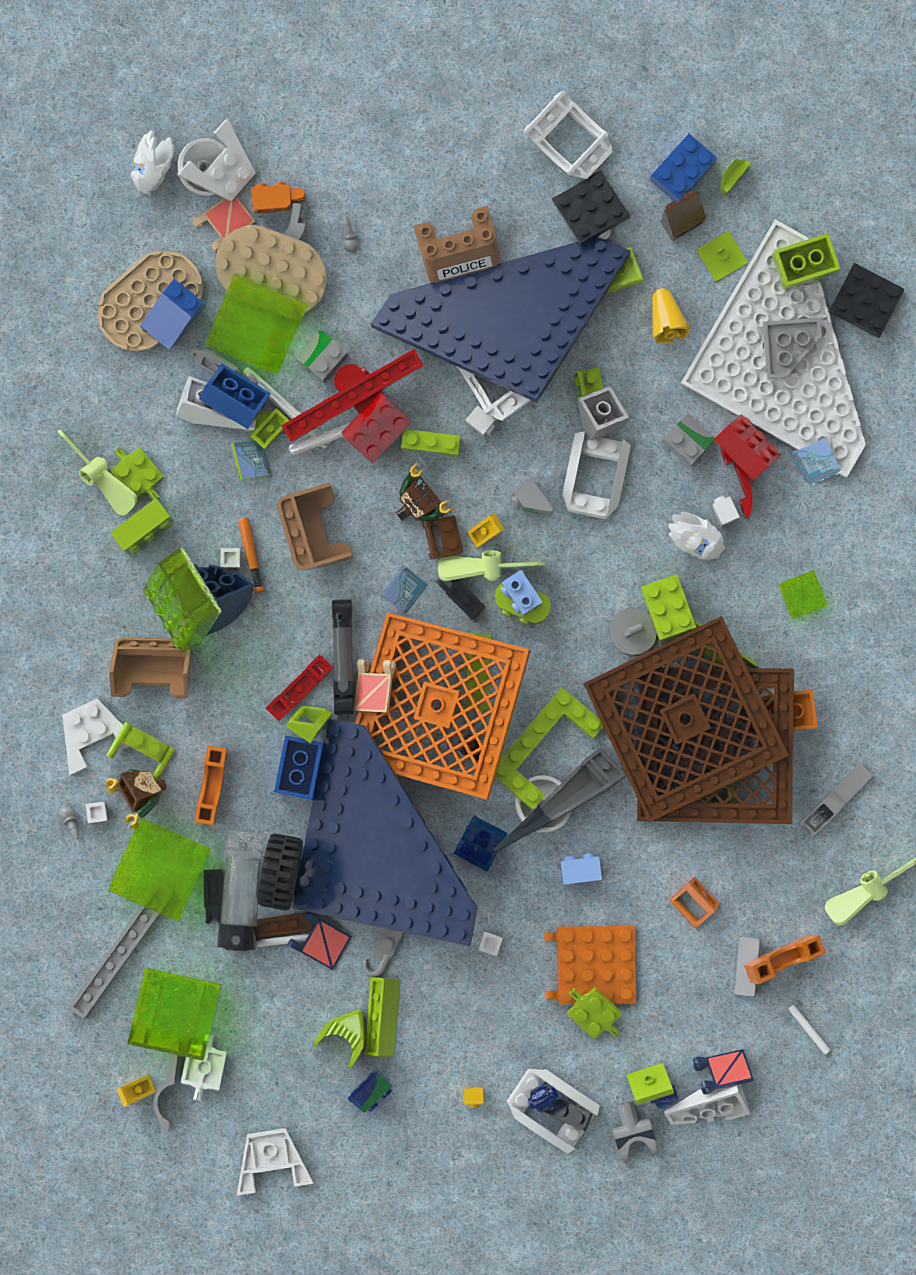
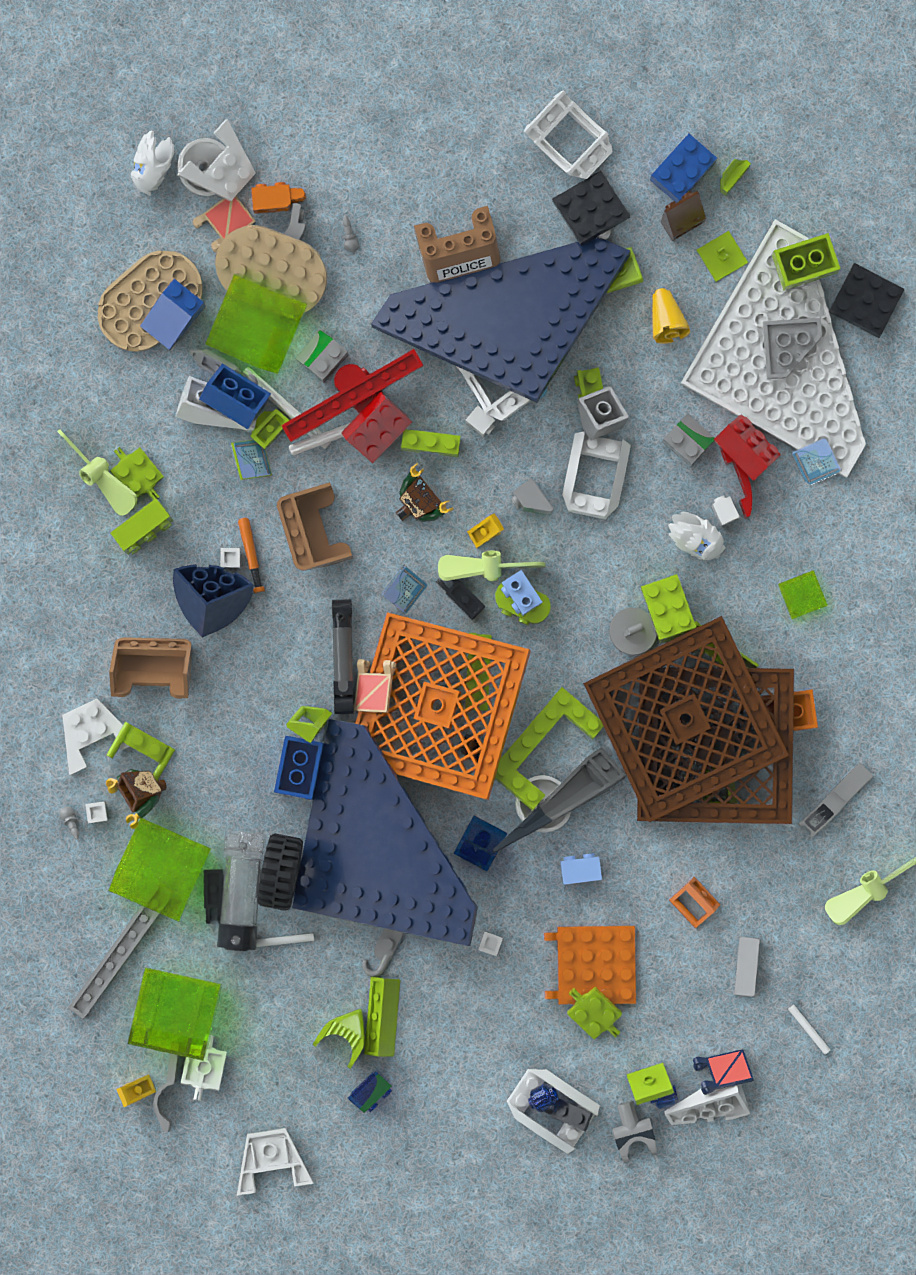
clear neon green slope [143,546,222,653] -> none
orange arch [194,746,228,825] -> none
reddish brown tile [254,912,313,939] -> none
red slope [265,654,333,722] -> none
coral flag [288,911,352,970] -> none
reddish brown plate [422,515,463,560] -> none
yellow plate [463,1087,484,1108] -> none
orange arch [744,934,826,984] -> none

